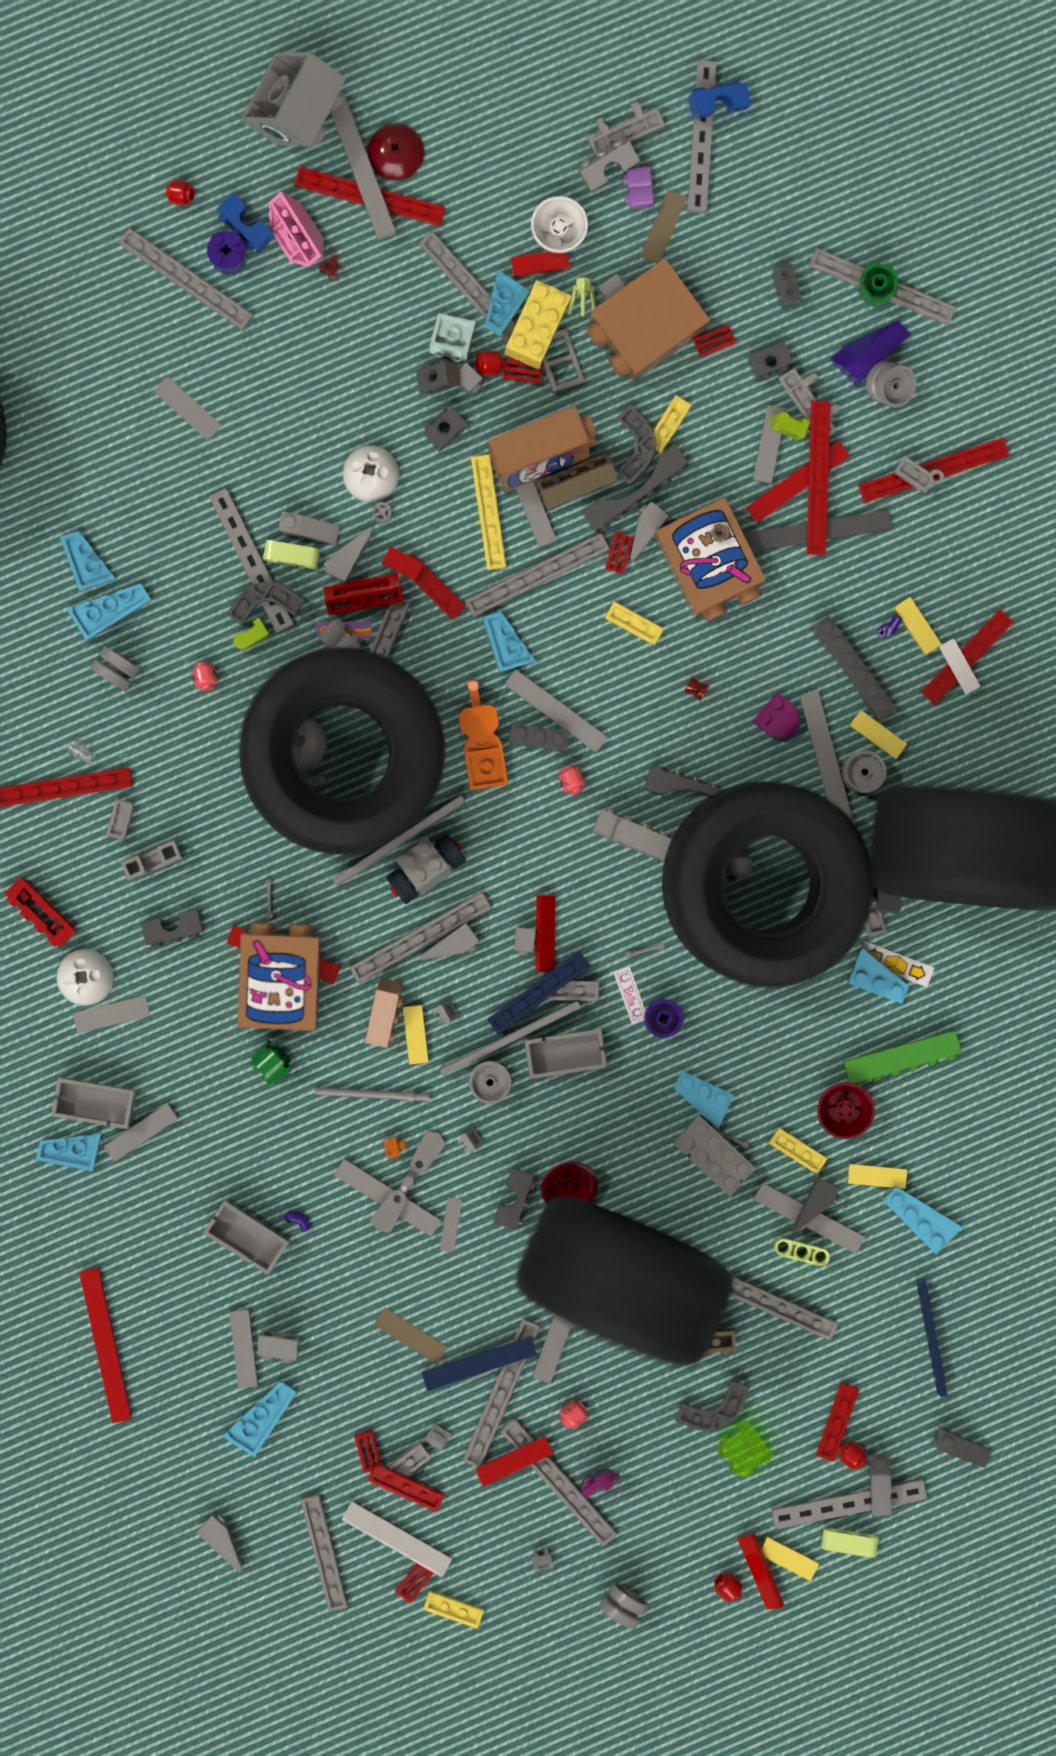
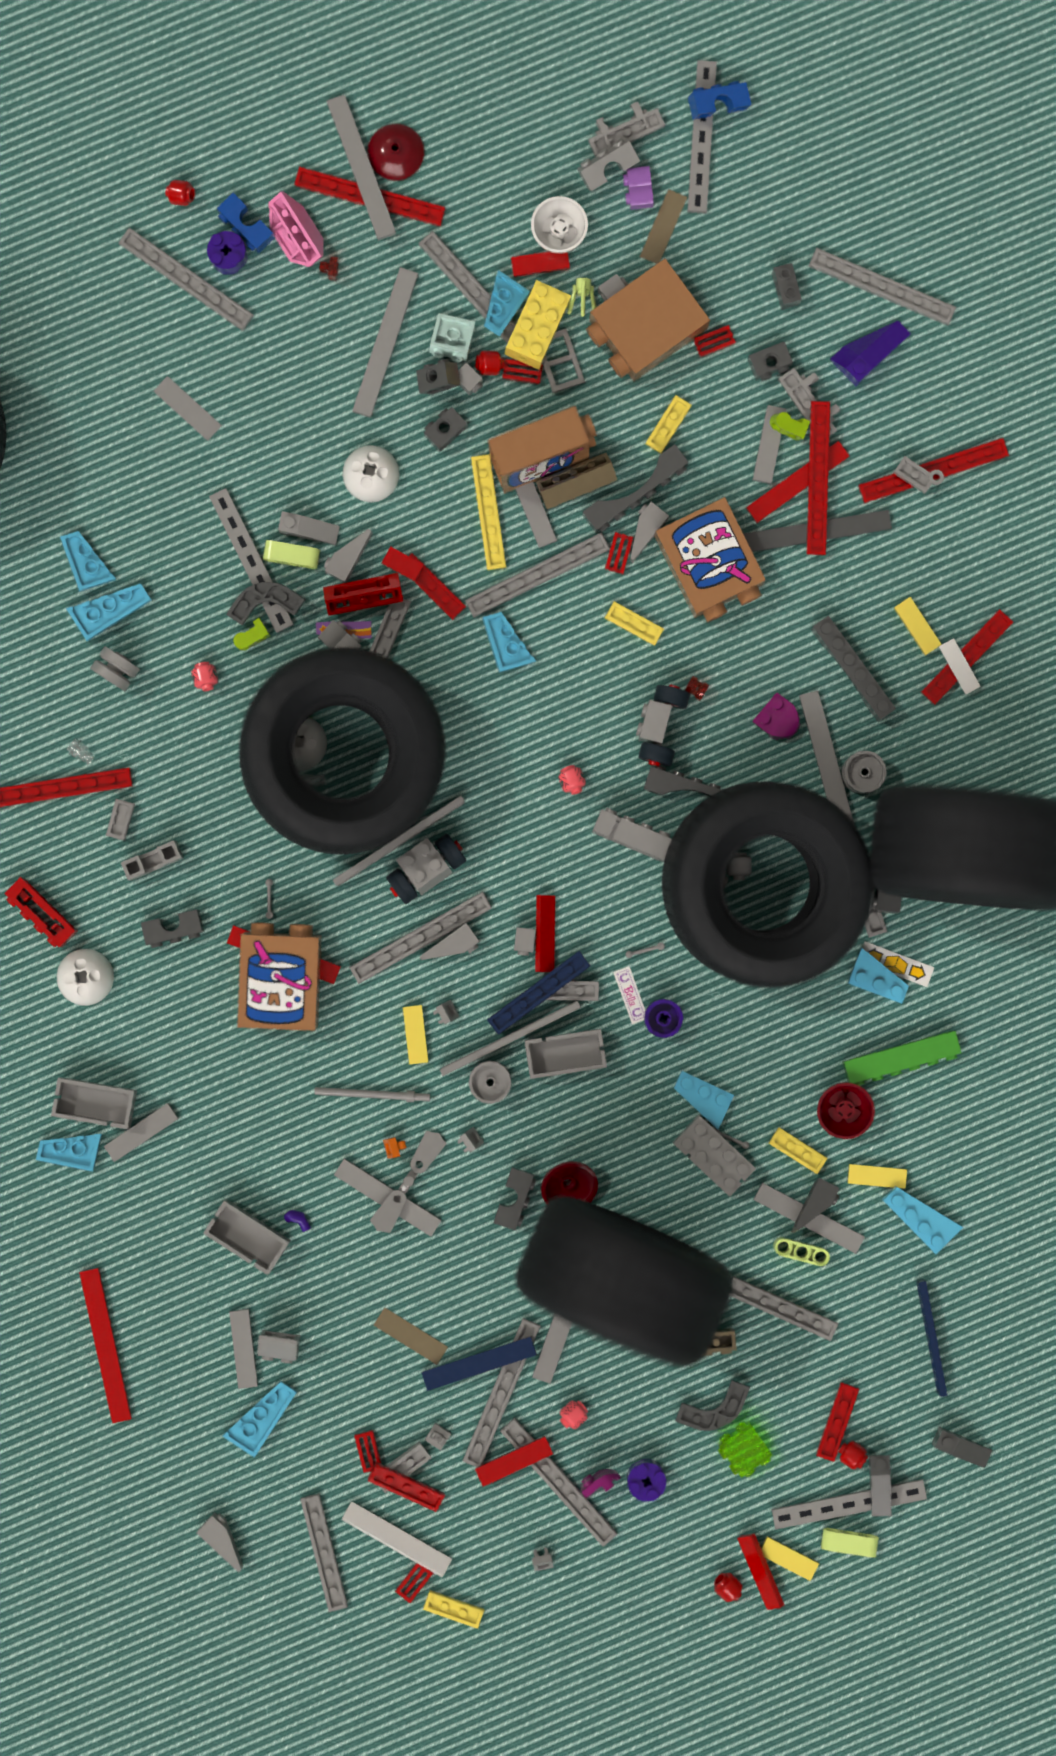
light grey sticker [73,996,150,1034] -> none
light grey brick [241,52,346,147] -> none
green brick [249,1040,295,1085] -> none
wedge [365,978,403,1048] -> none
light grey wheel [372,502,392,523] -> none
light grey sticker [440,1197,462,1252] -> none
orange plate [459,679,508,790] -> none
light grey tile [504,669,608,753] -> none
dark grey arch [509,723,569,753] -> none
light grey wheel [599,1582,649,1630] -> none
dark grey plate [617,405,656,486] -> none
dark tan plate [711,523,730,542] -> none
light yellow tile [849,710,907,760] -> none
green brick [858,263,899,307] -> none
light grey wheel [866,361,916,408] -> none
dark purple arm [877,614,903,638] -> none
none -> light grey tile [352,267,418,418]
none -> dark purple brick [627,1459,666,1502]
none -> brick [636,684,690,767]

